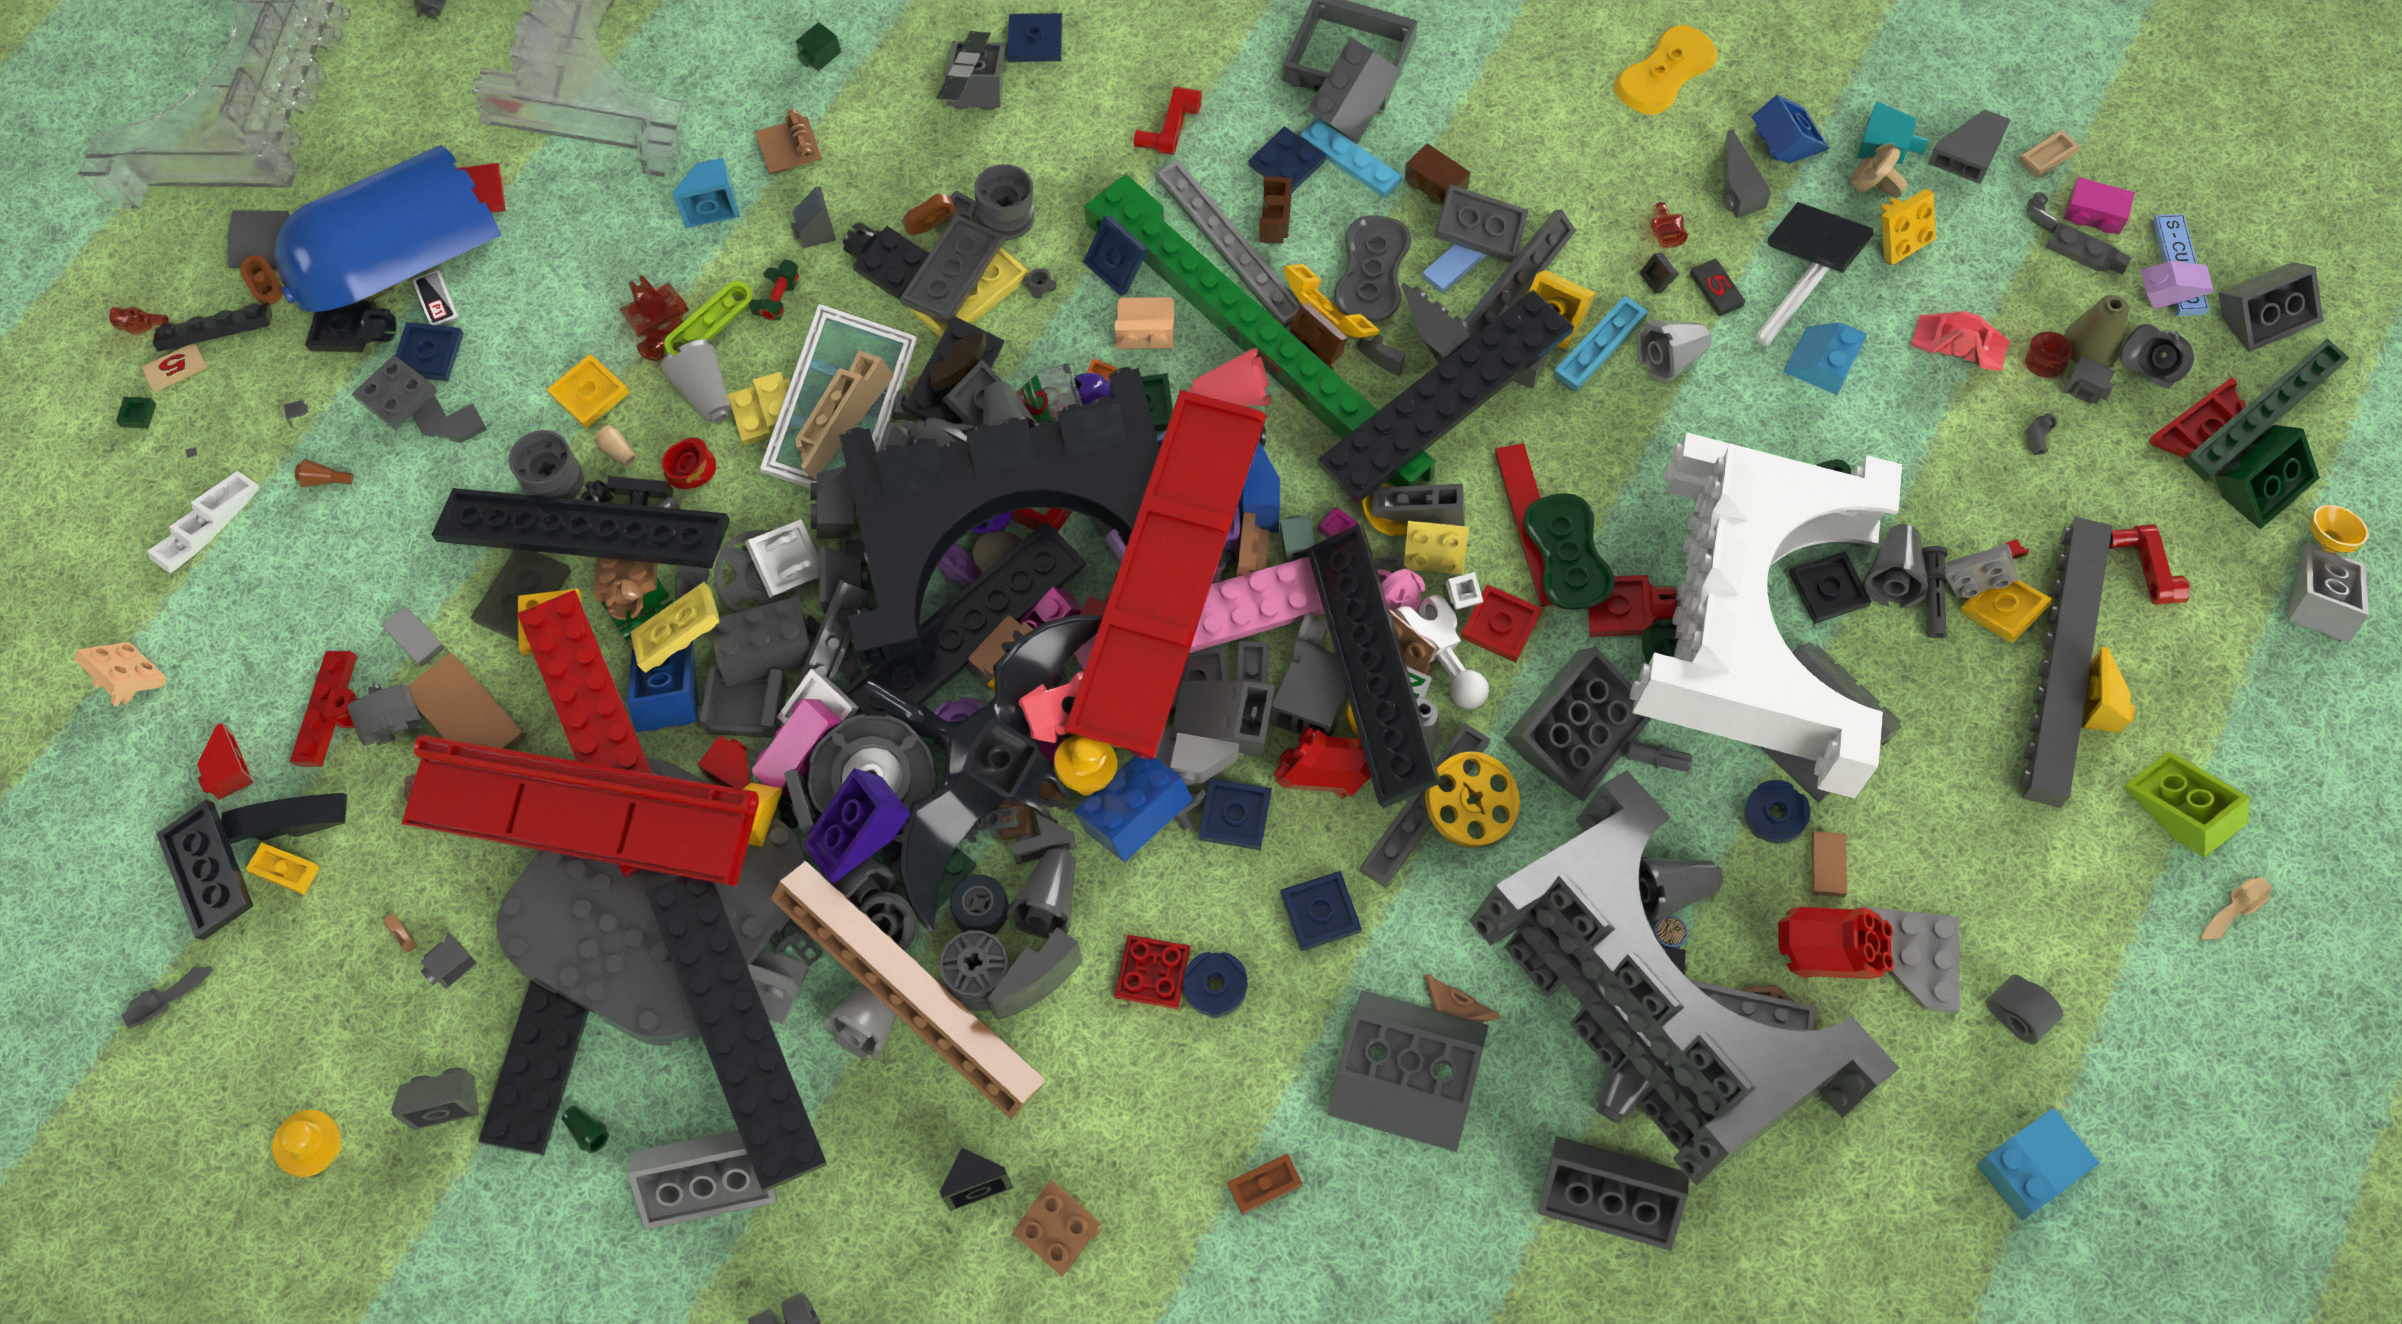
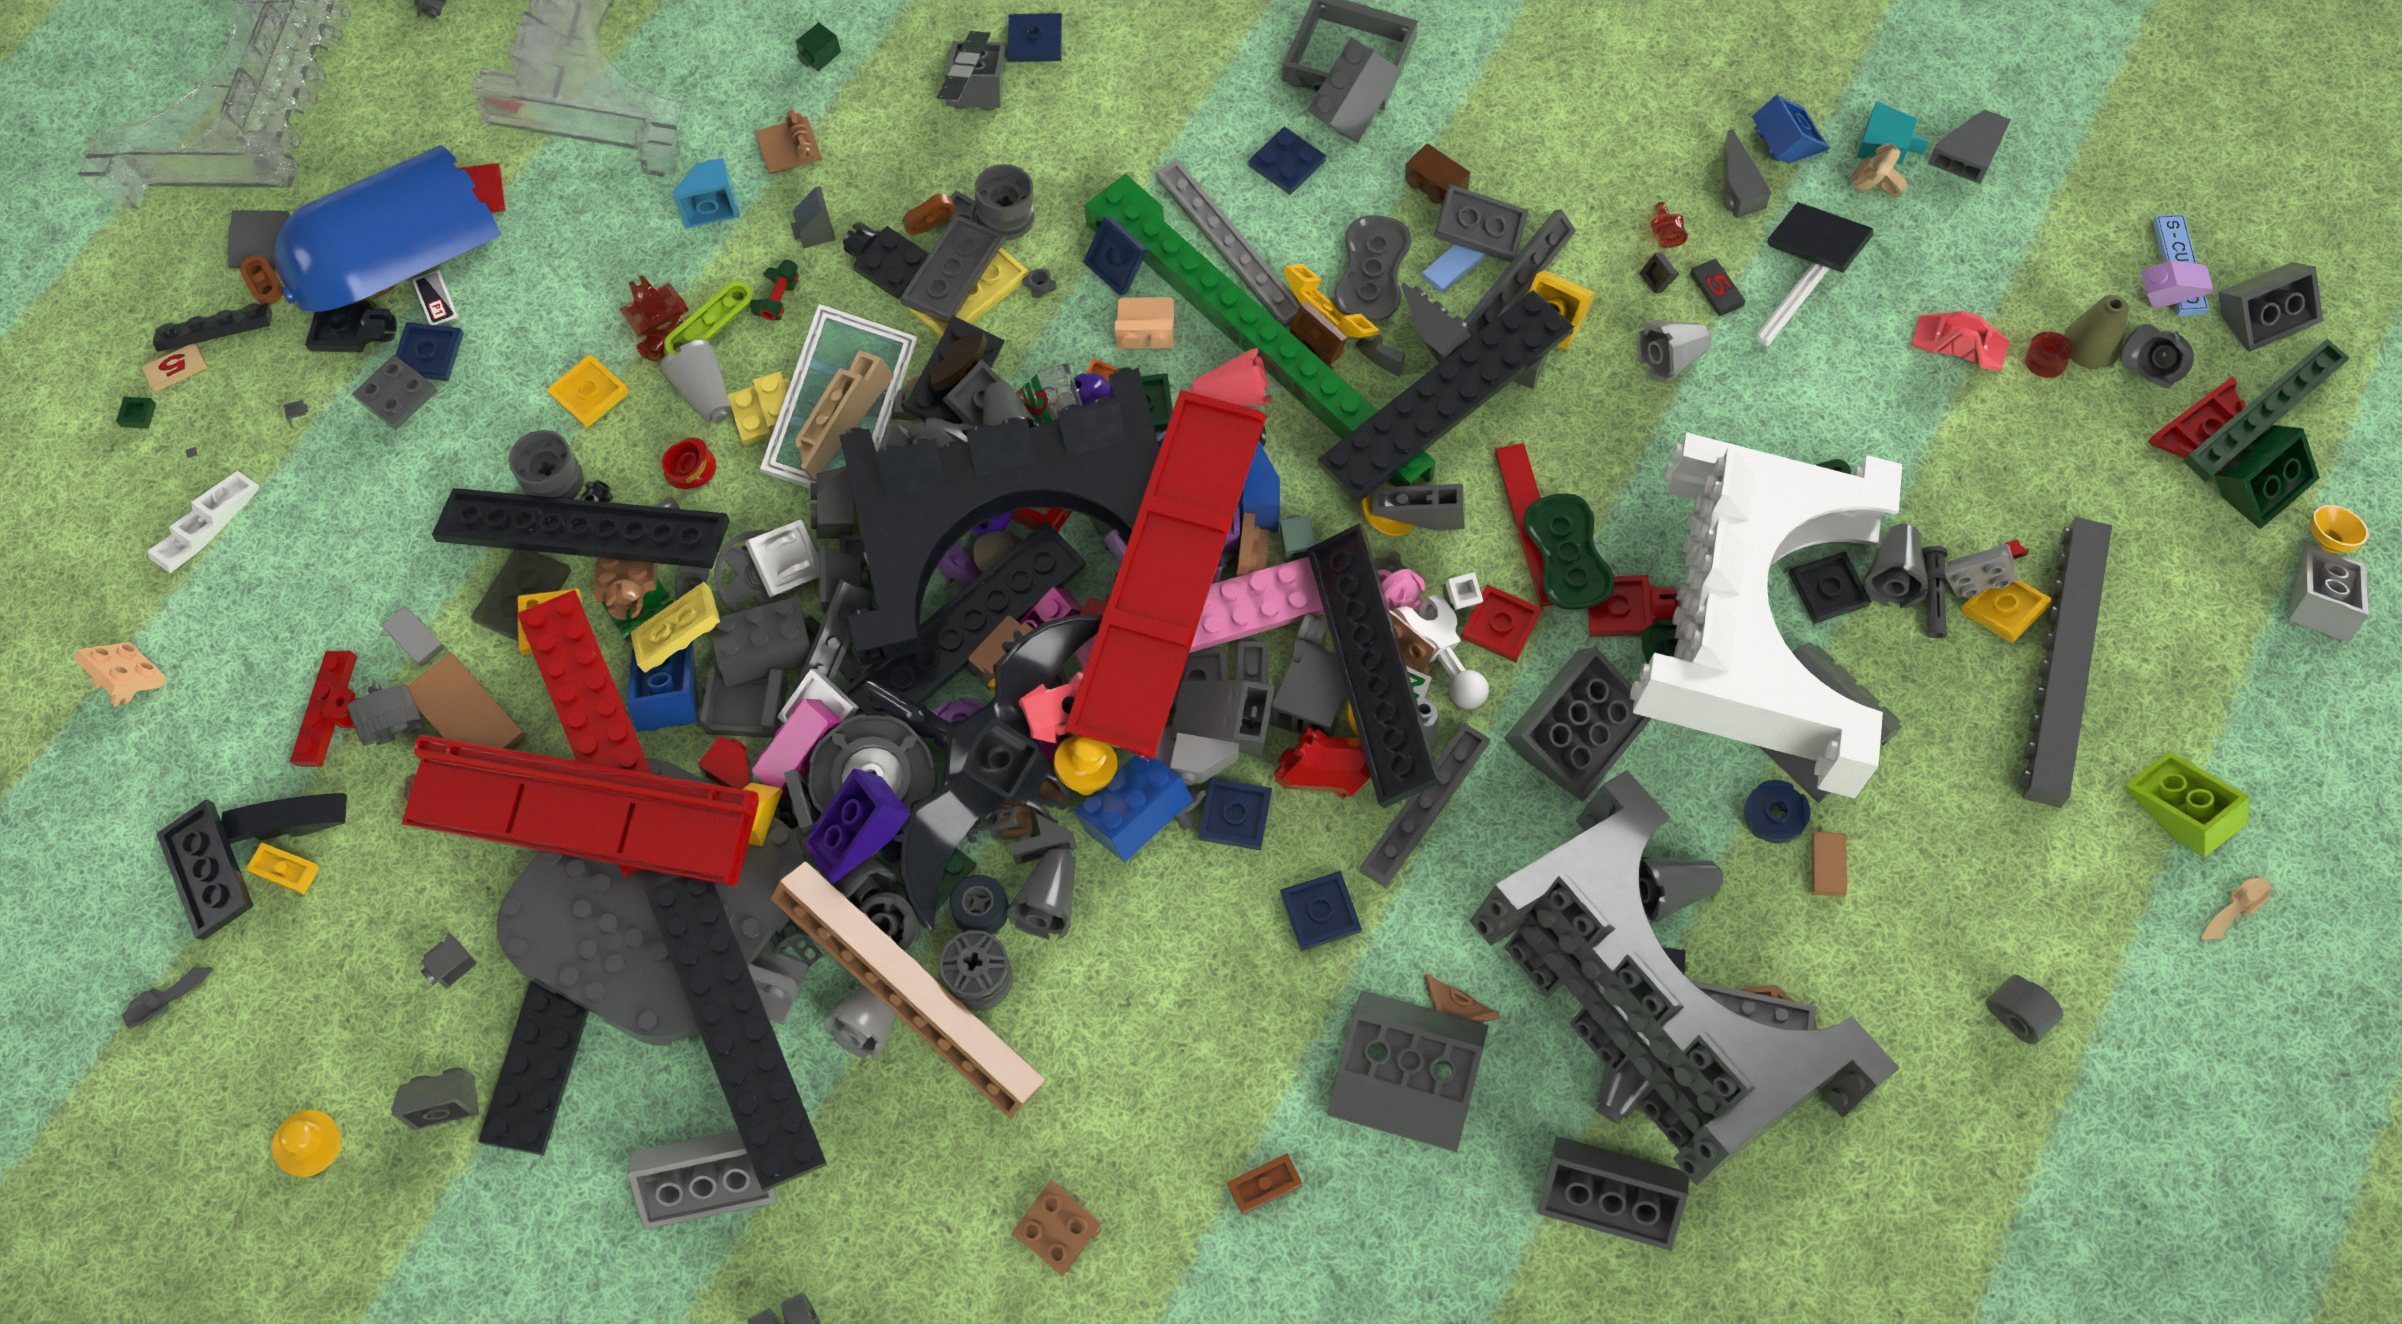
clear red piece [109,306,169,335] -> none
red slope [197,723,254,800] -> none
dark orange cone [295,459,354,487] -> none
medium nougat tile [383,913,418,952] -> none
dark grey tile [412,396,487,443] -> none
dark green cone [562,1106,609,1153] -> none
tan cone [594,425,637,467] -> none
black tile [607,476,674,506] -> none
black slope [940,1148,1014,1211] -> none
dark grey slope [987,927,1083,1020] -> none
red tile [1114,935,1191,1010] -> none
red beam [1134,86,1202,155] -> none
dark blue plate [1183,952,1248,1018] -> none
reddish brown window [1259,176,1292,244] -> none
medium azure plate [1300,118,1402,199] -> none
dark pink tile [1317,507,1358,538] -> none
light yellow hinge [1403,521,1469,575] -> none
yellow wedge [1425,752,1520,847] -> none
medium azure plate [1553,296,1648,392] -> none
yellow plate [1614,25,1718,114] -> none
dark grey axle [1627,741,1692,772] -> none
tile [1654,916,1688,949] -> none
red brick [1778,907,1894,979] -> none
dark azure slope [1783,322,1867,395] -> none
light grey plate [1860,906,1960,1014] -> none
yellow plate [1881,189,1936,265] -> none
dark azure slope [1976,1108,2100,1221] -> none
tan tile [2018,129,2081,179] -> none
dark grey arm [2027,192,2060,233] -> none
dark grey arm [2027,413,2057,455] -> none
dark grey hinge [2046,222,2131,275] -> none
dark grey window [2062,356,2115,404] -> none
dark pink brick [2063,177,2135,234] -> none
yellow slope [2083,647,2135,733] -> none
red beam [2109,524,2190,605] -> none

